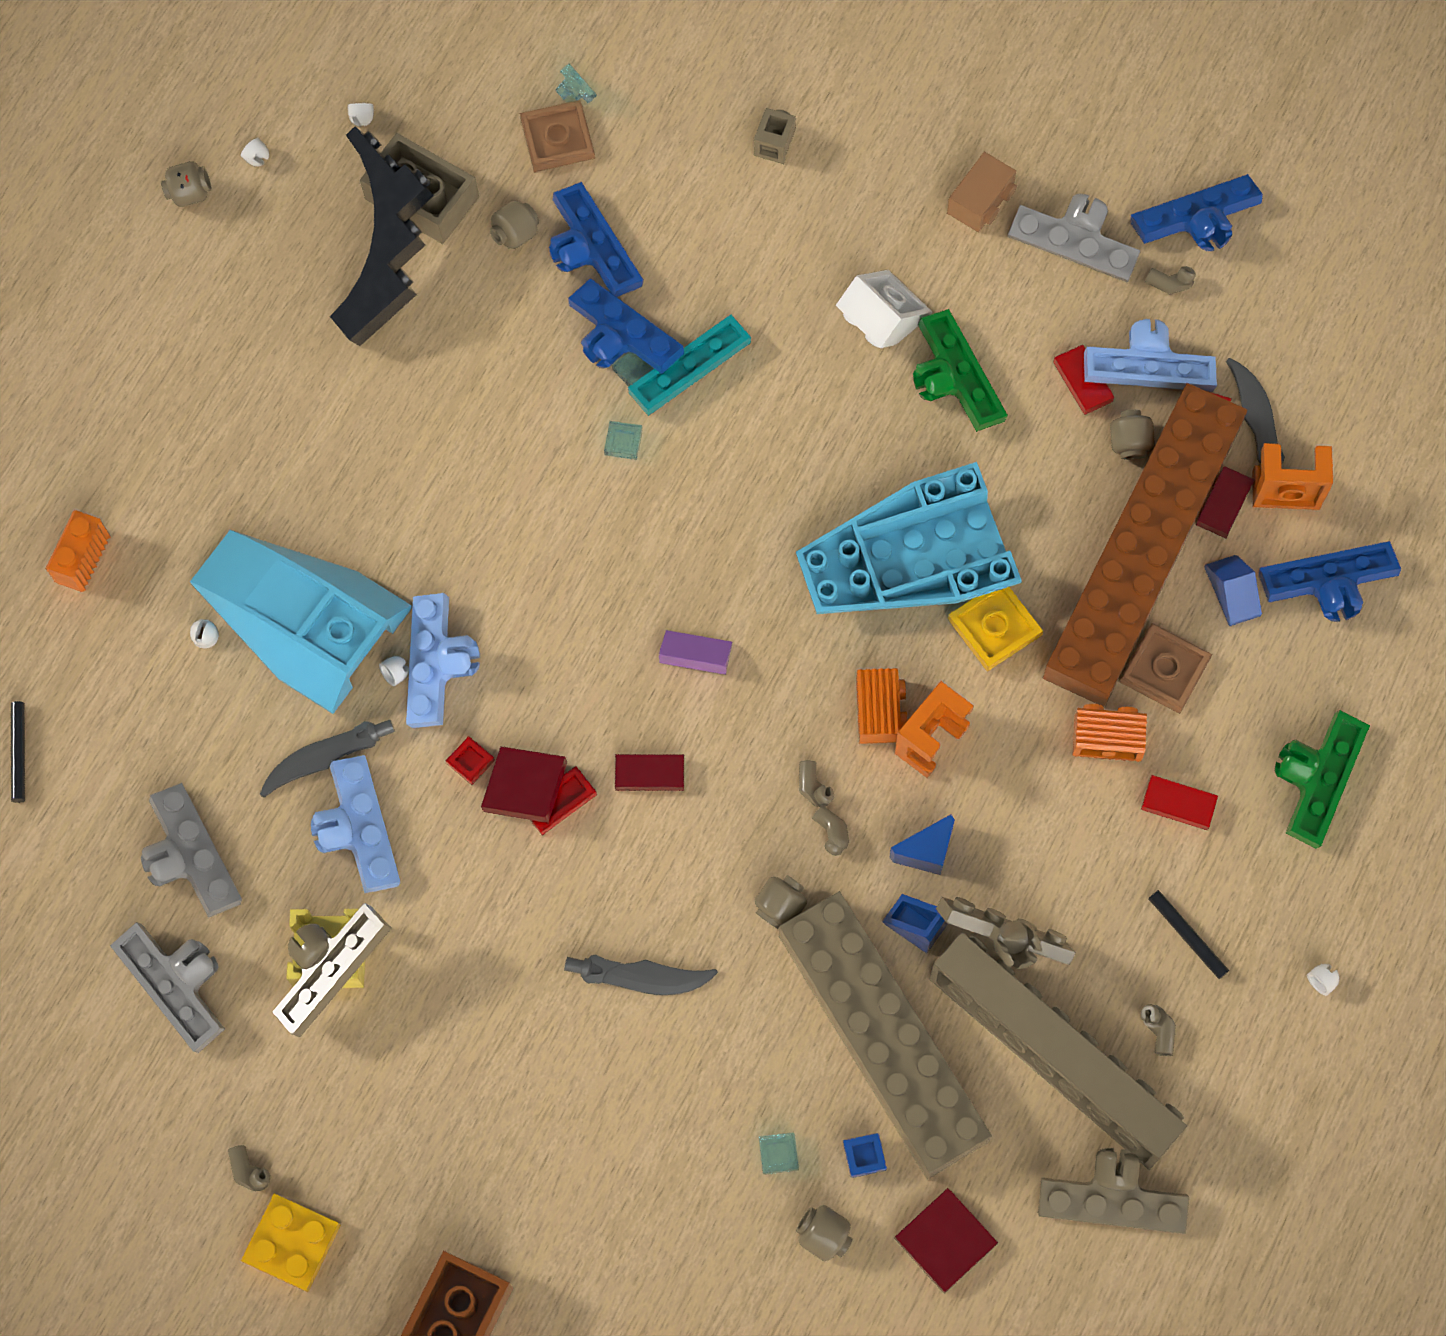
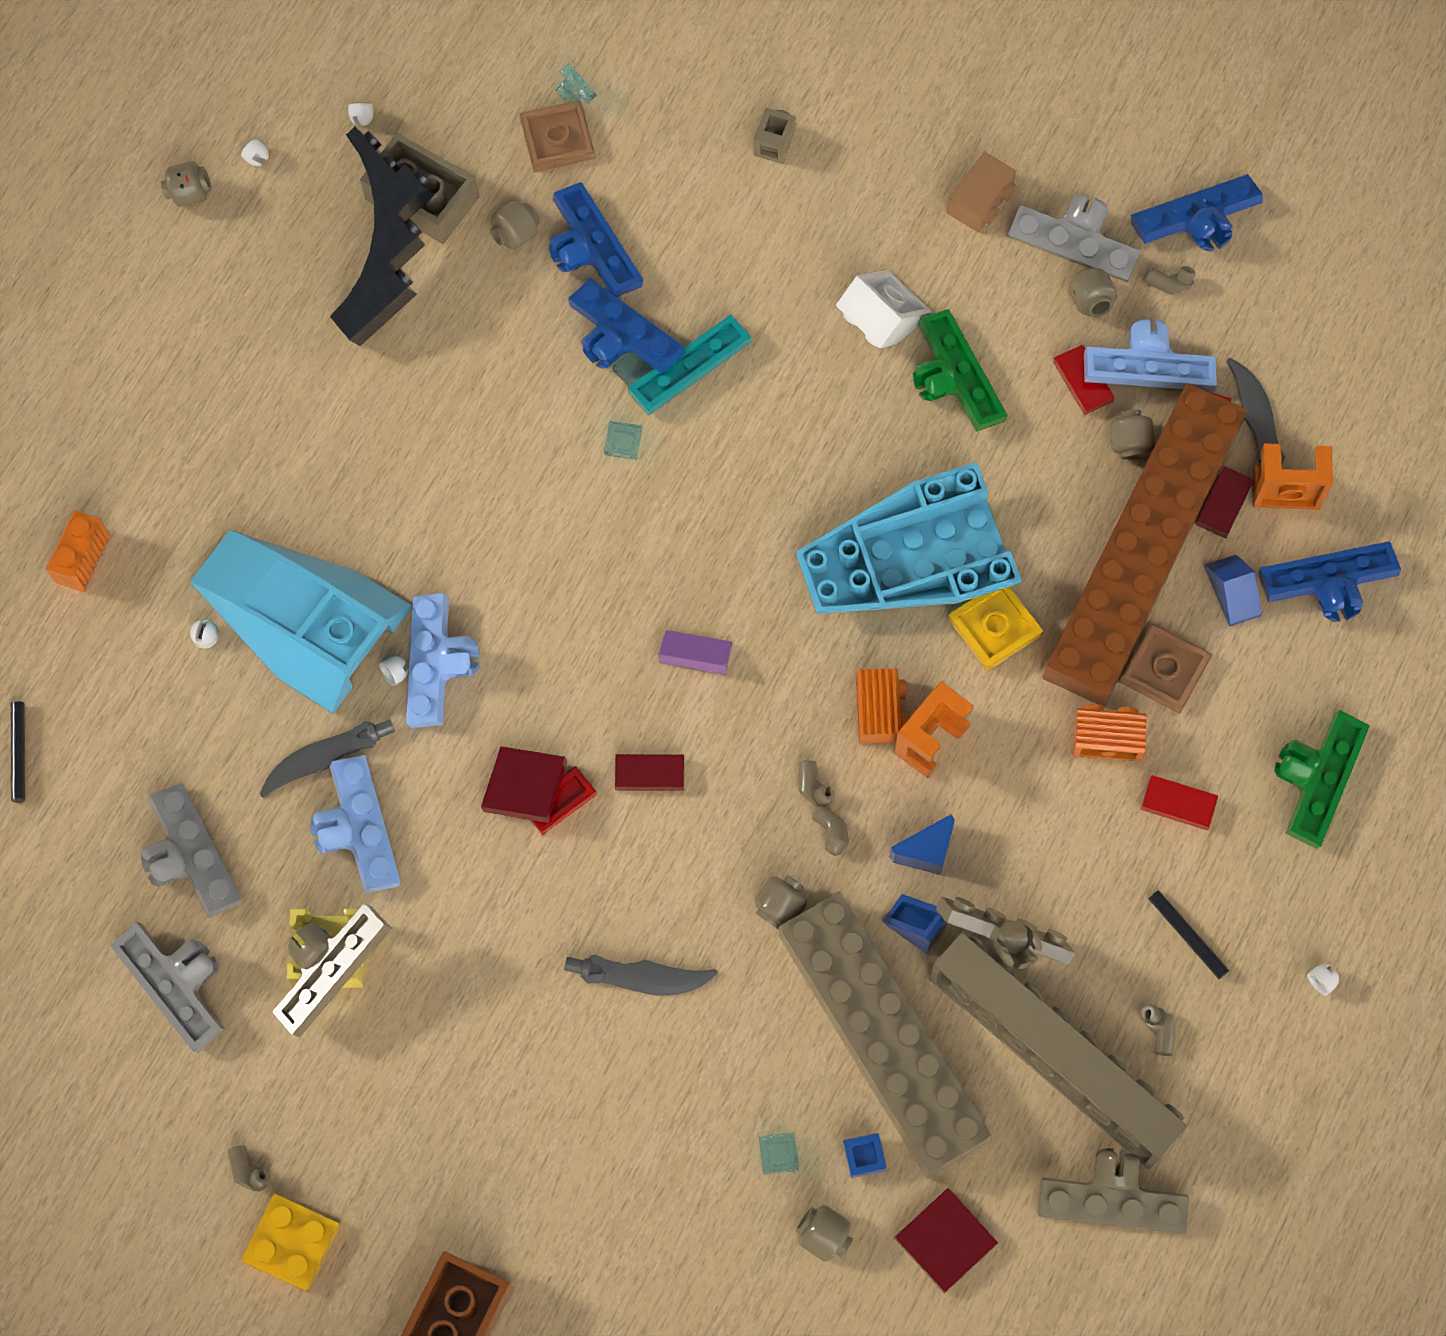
red tile [445,736,495,785] -> none
none -> dark tan head [1069,268,1117,317]

